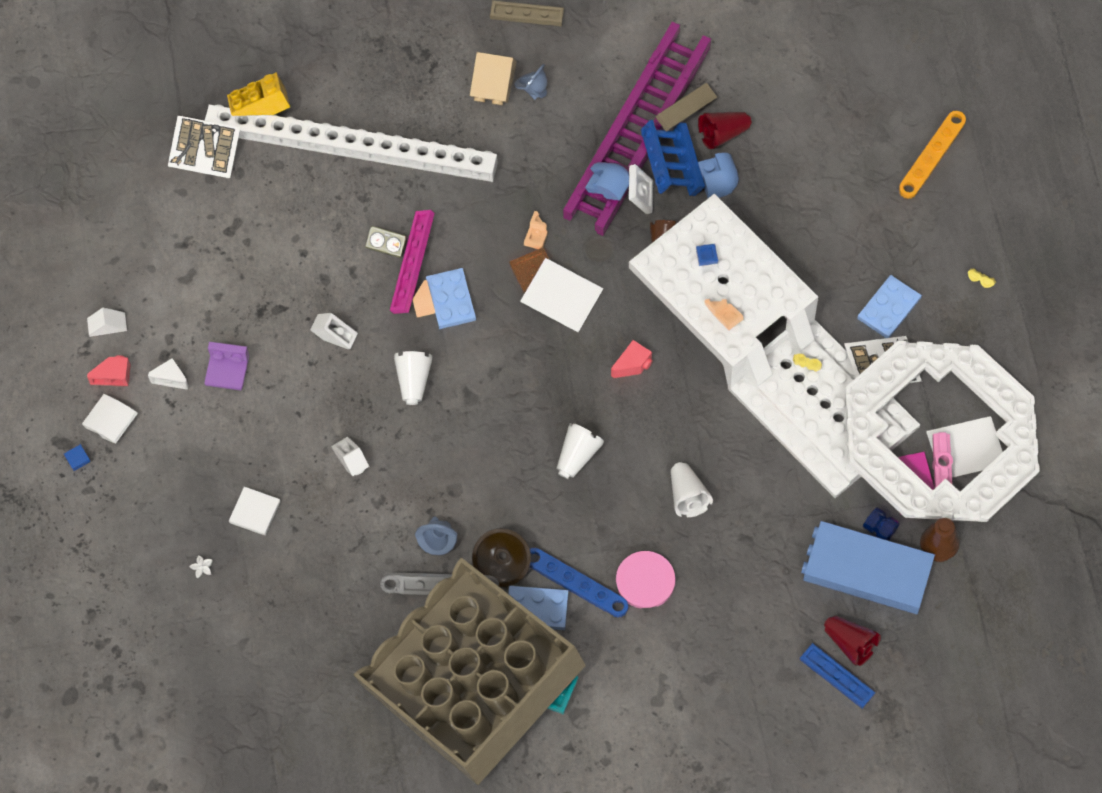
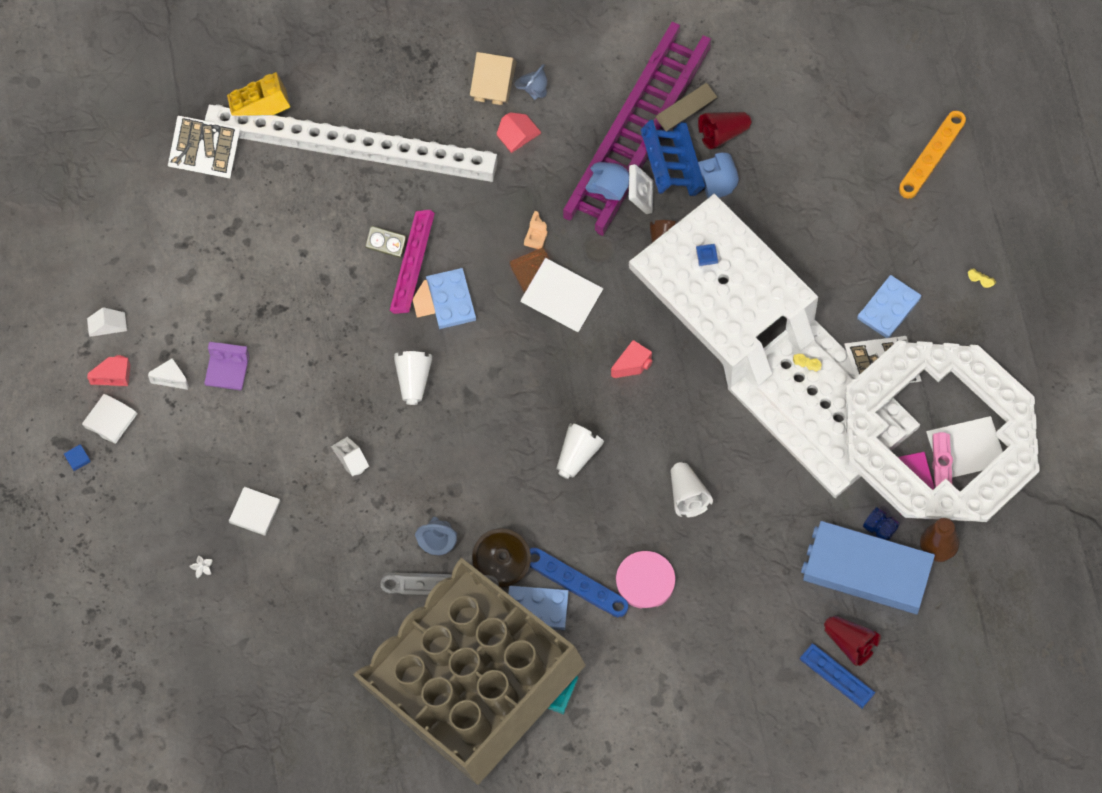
white slope [310,313,358,349] -> none
dark tan tile [490,0,564,26] -> none
light nougat slope [704,299,744,330] -> none
none -> coral slope [497,112,541,153]

